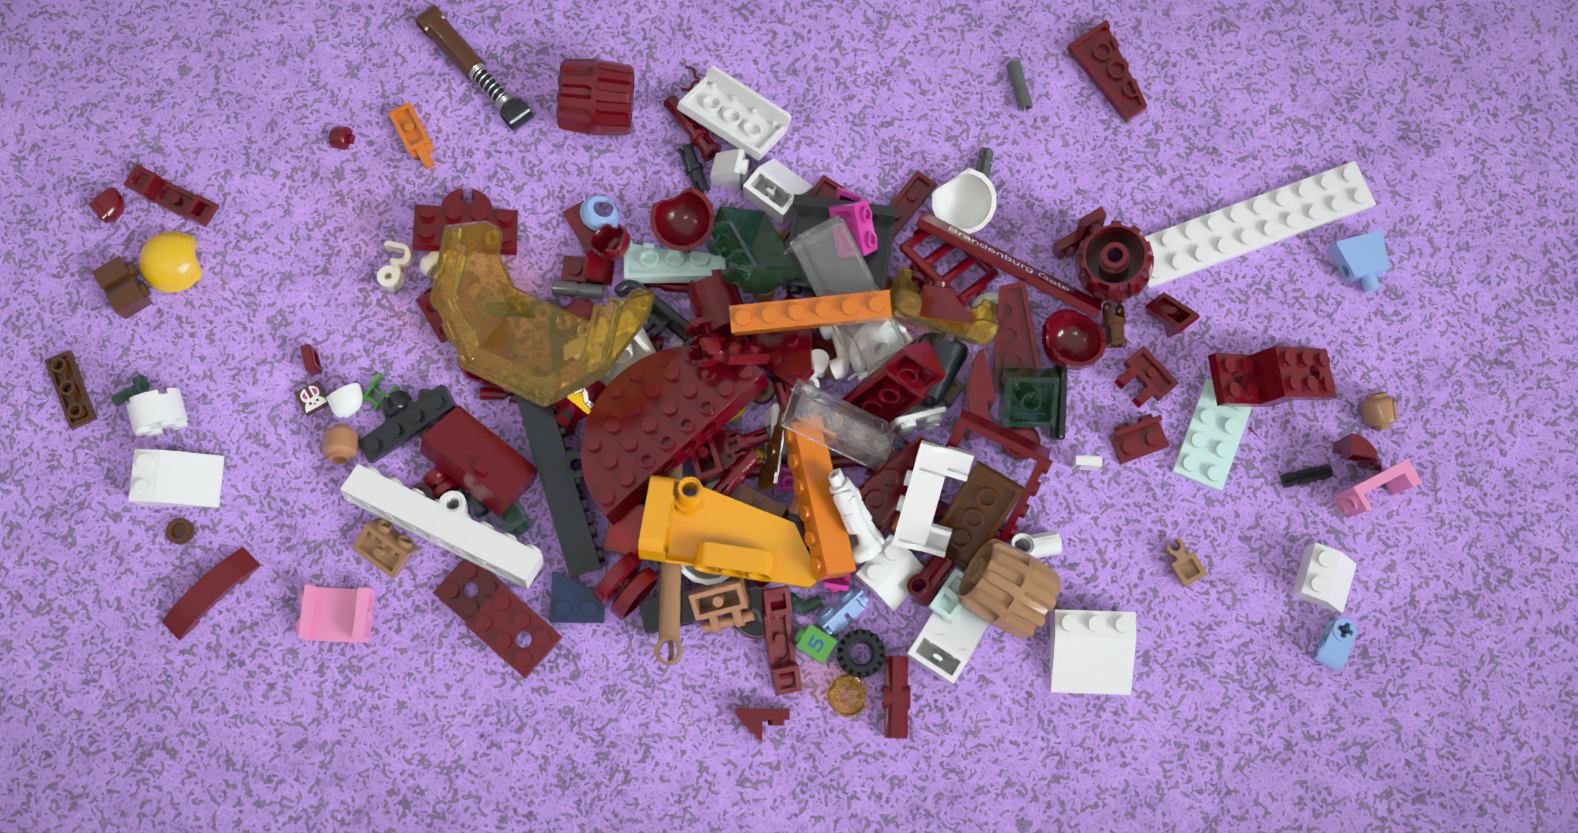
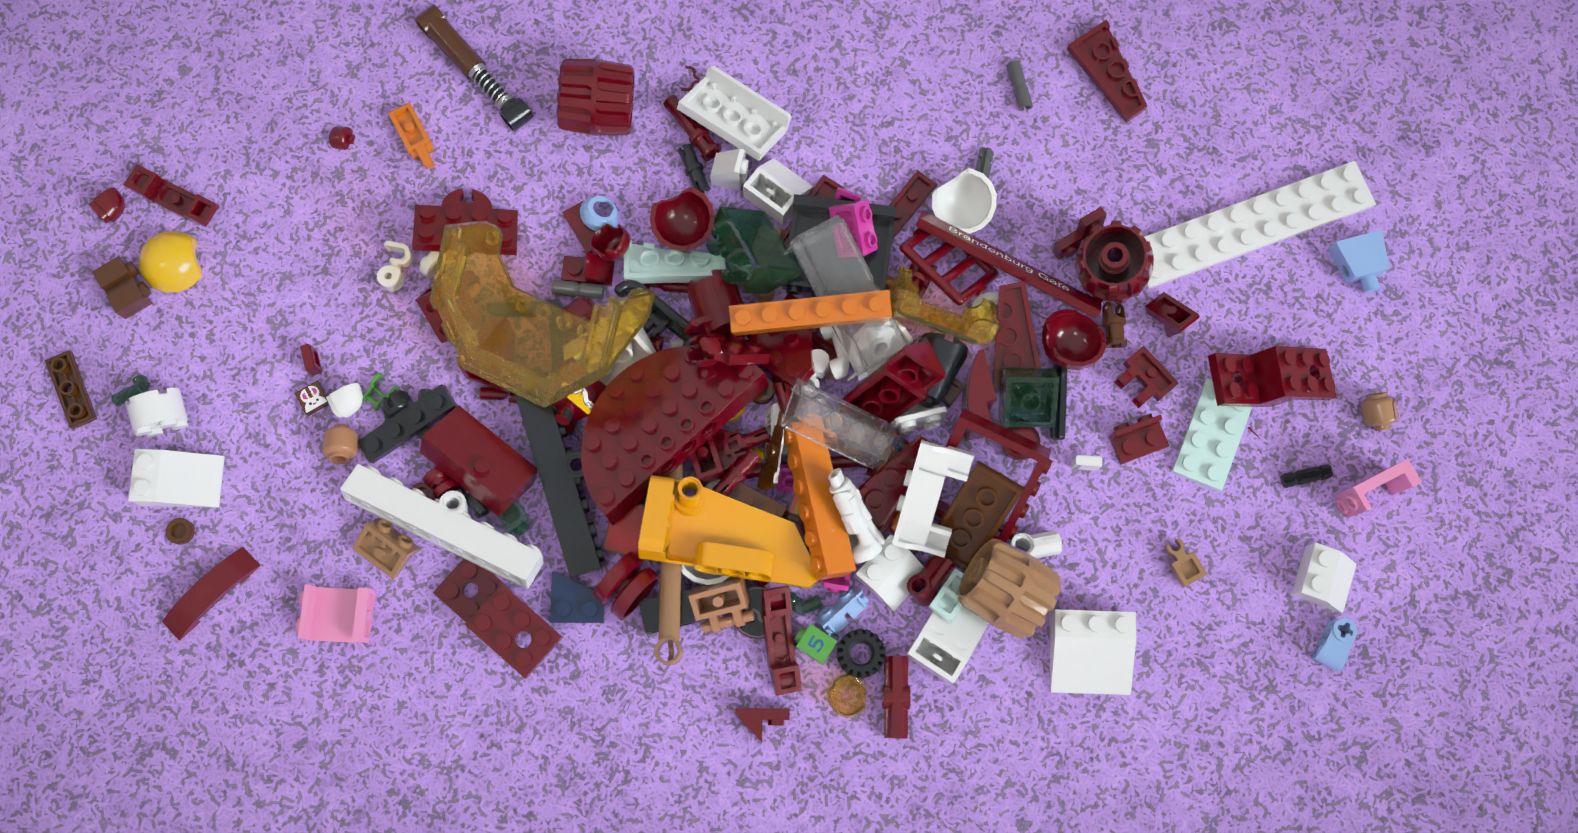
dark red slope [920,280,976,323] -> none
dark red slope [1332,433,1382,471] -> none

